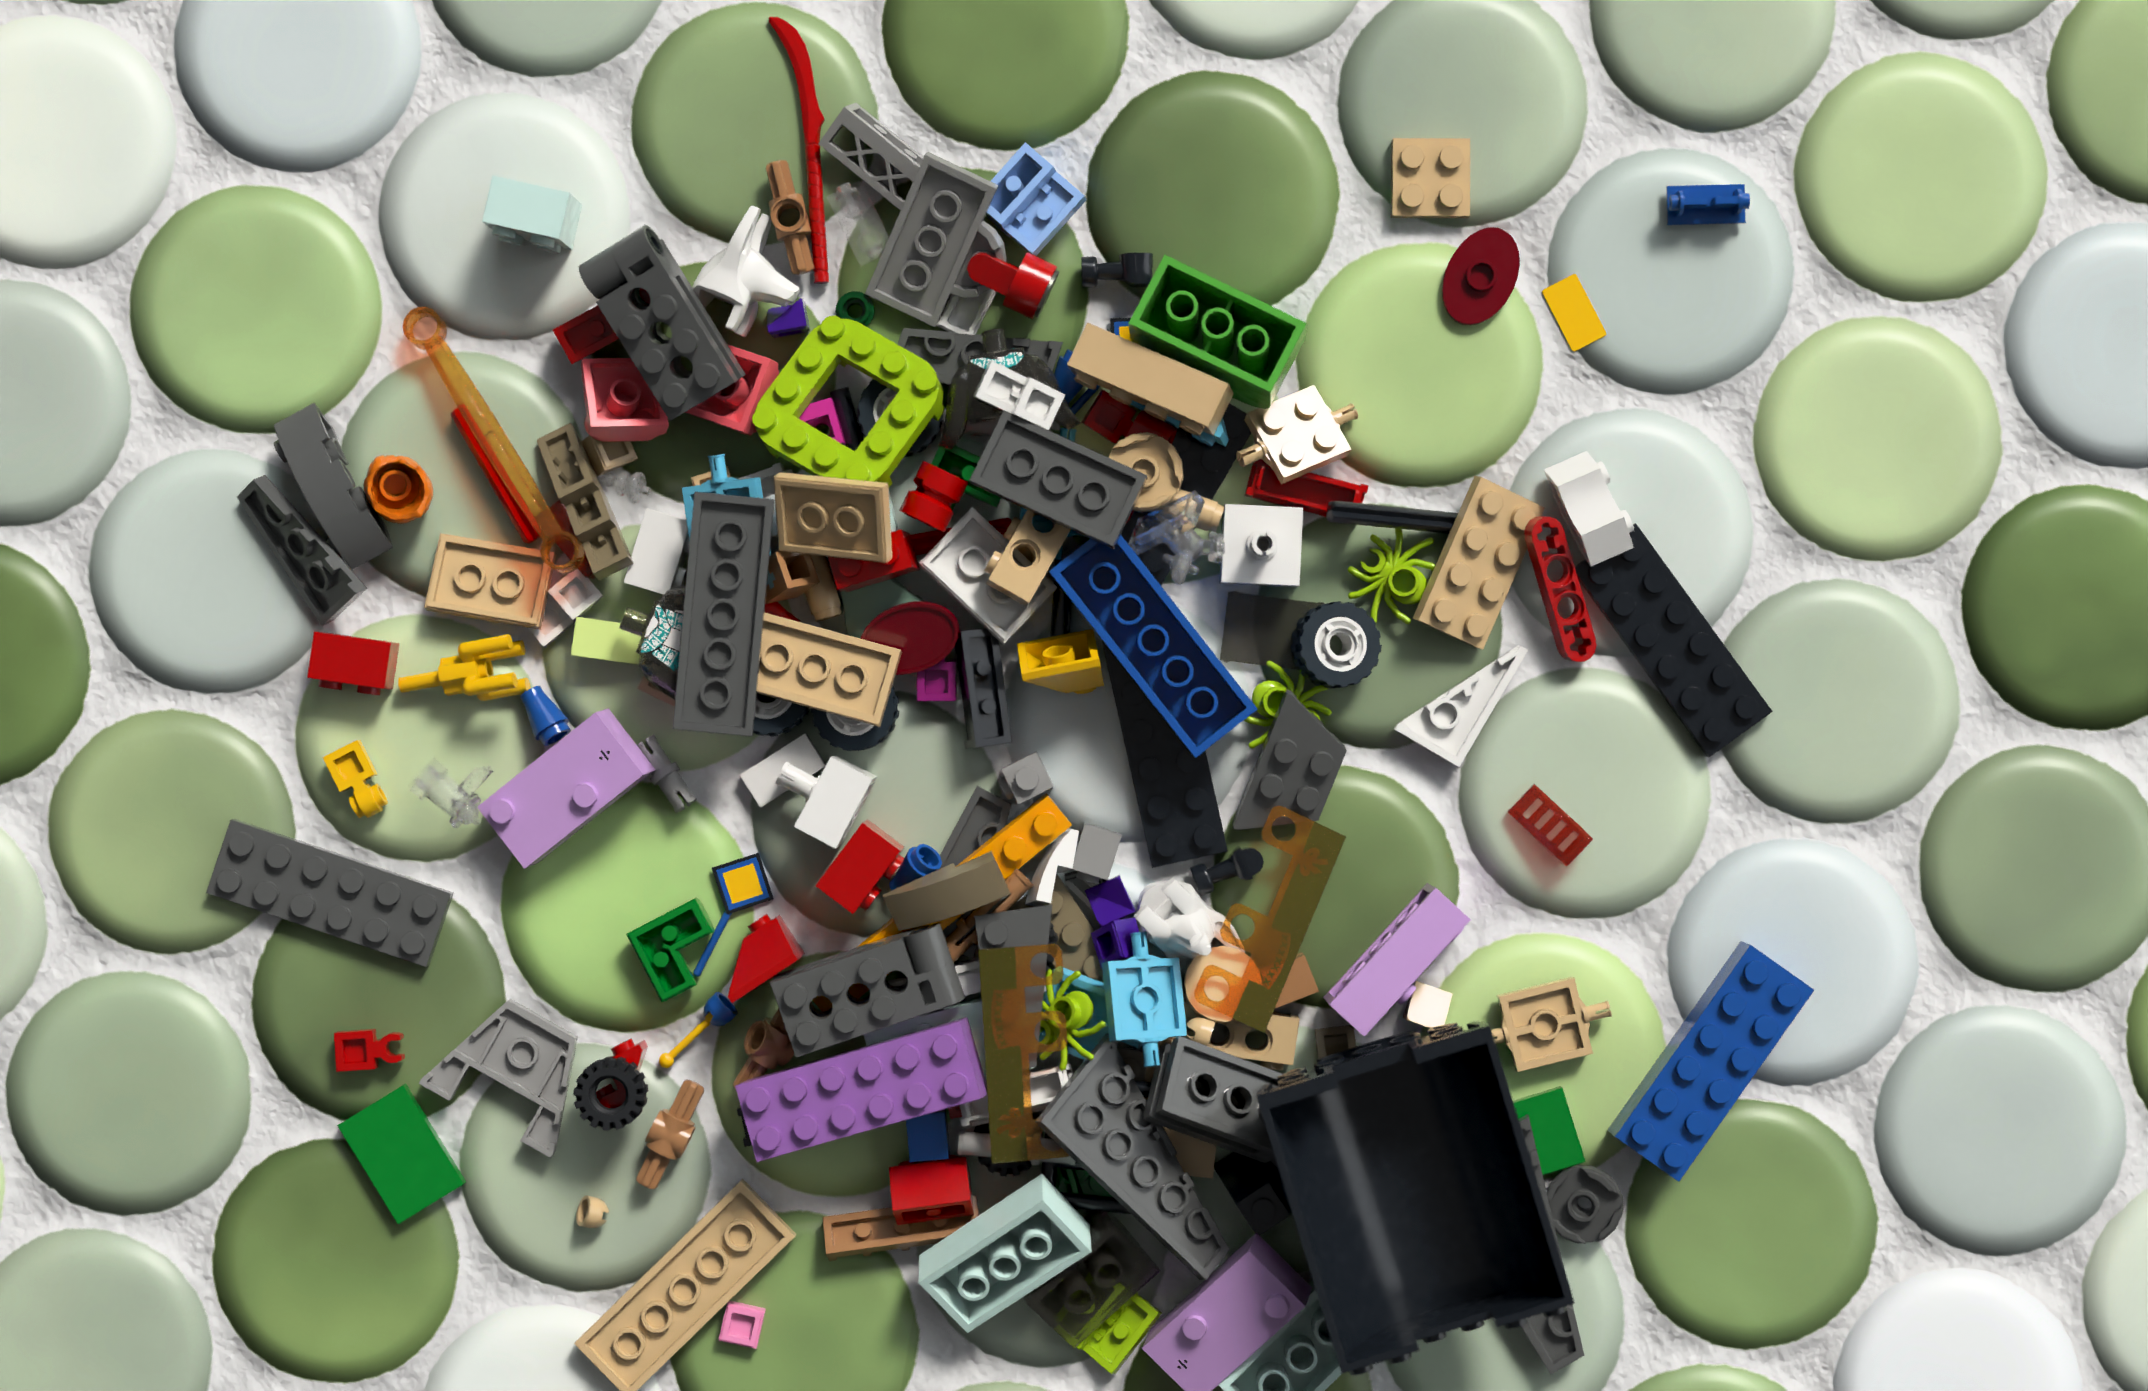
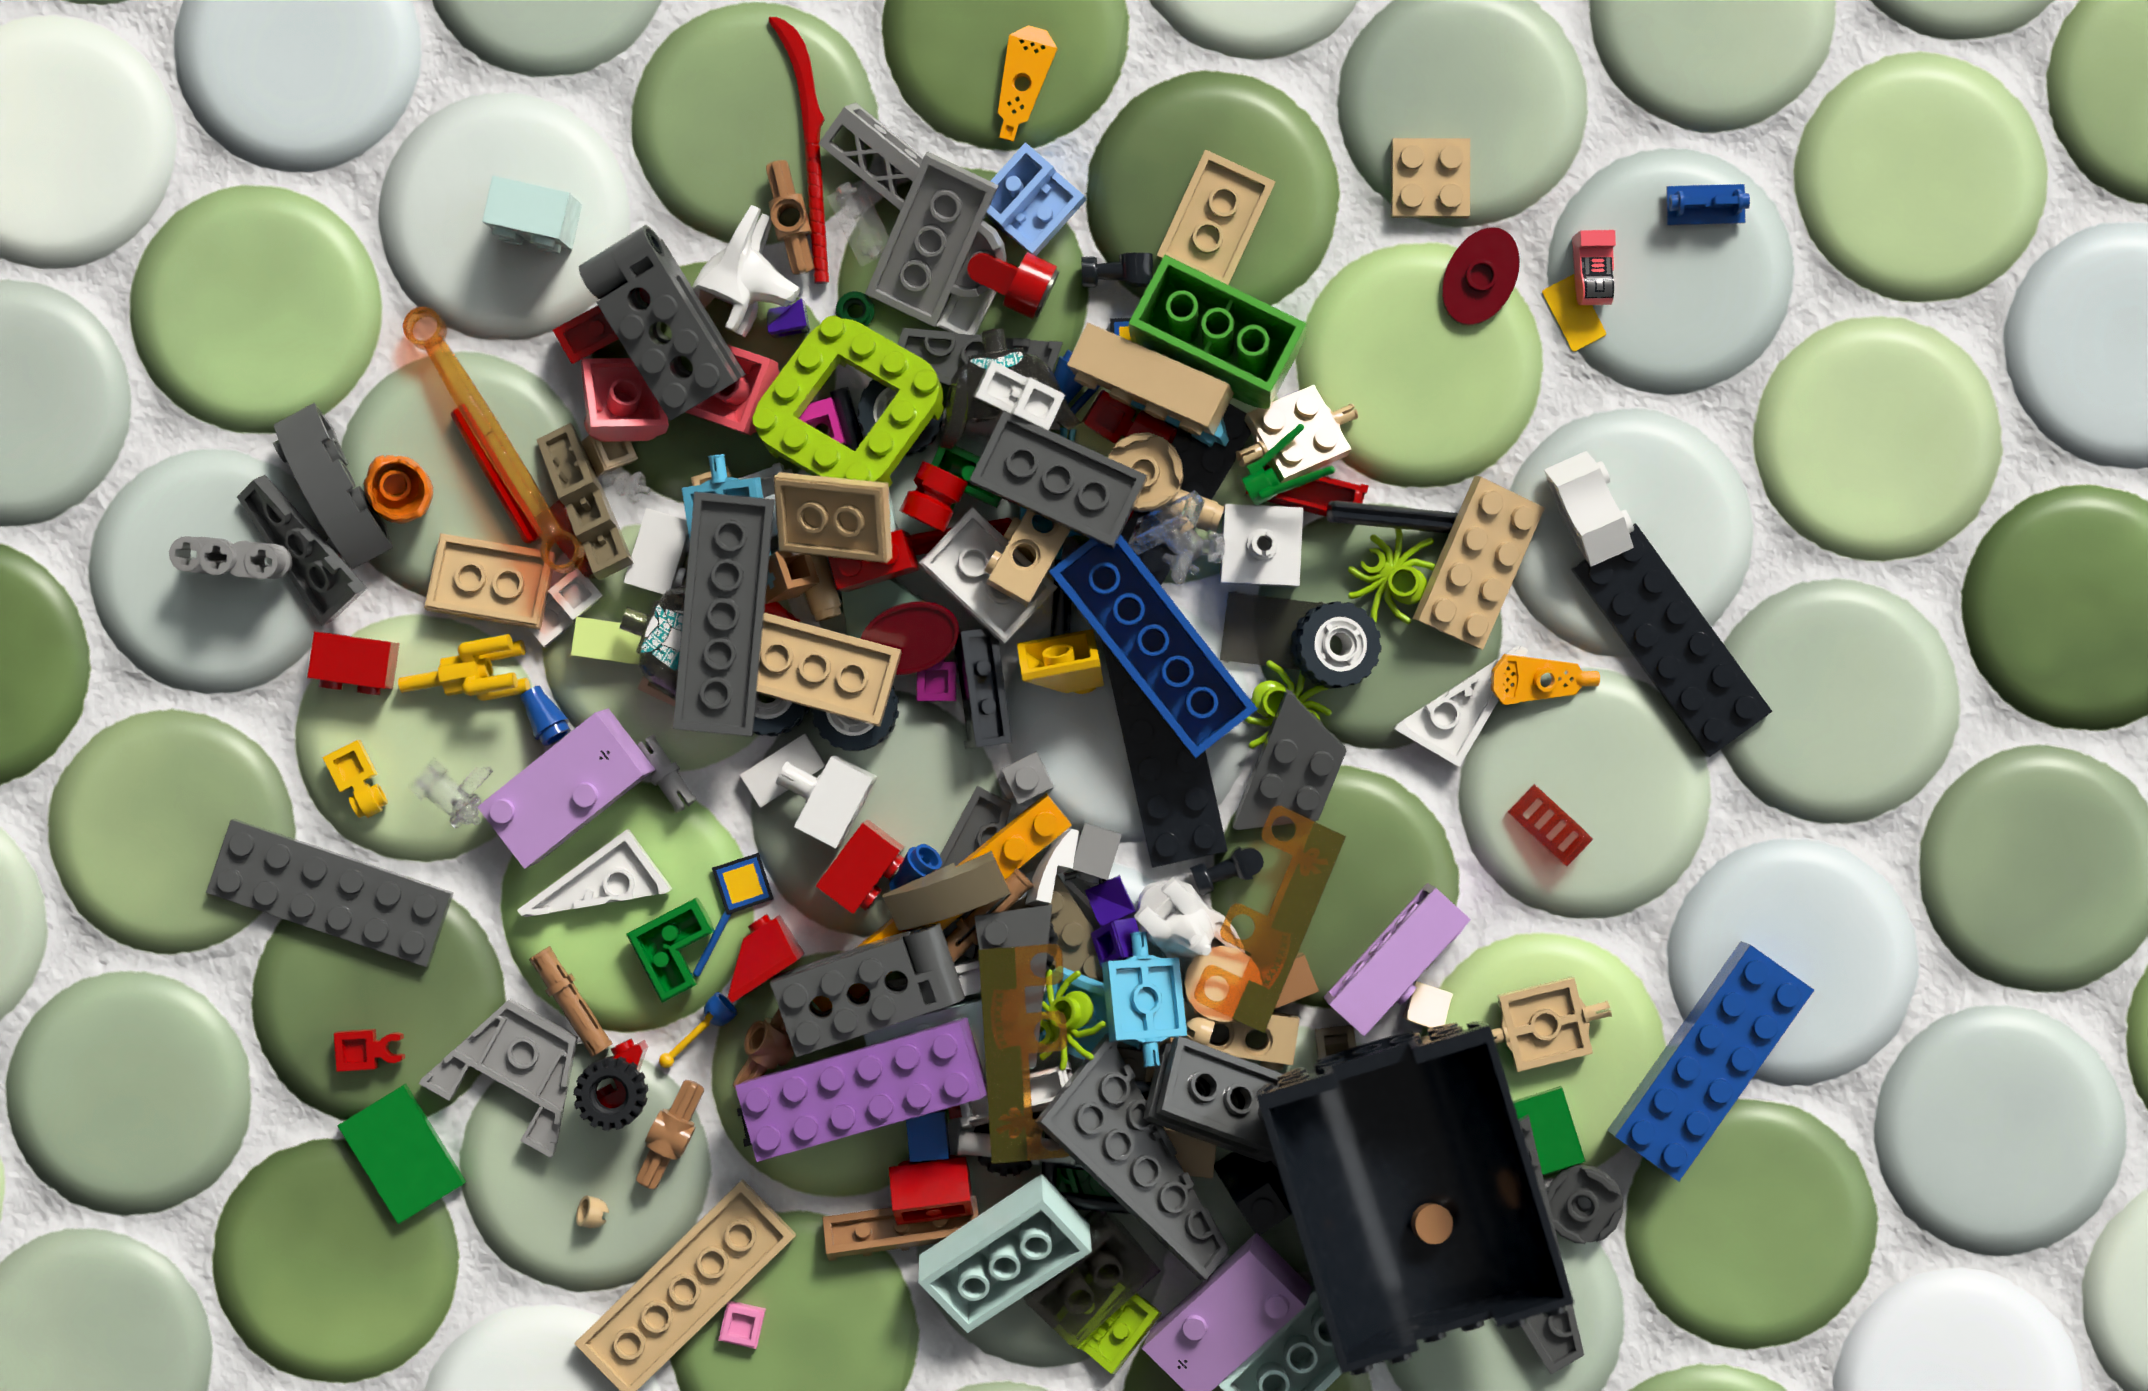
red beam [1524,516,1597,662] -> none
none -> light grey axle [169,536,292,579]
none -> white wing [517,829,672,917]
none -> medium nougat pin [529,946,613,1057]
none -> light orange piece [998,25,1058,142]
none -> tan plate [1156,150,1276,285]
none -> green plant [1242,423,1335,506]
none -> medium nougat tile [1411,1203,1453,1244]
none -> light orange piece [1491,654,1600,705]
none -> coral leg [1572,230,1616,305]

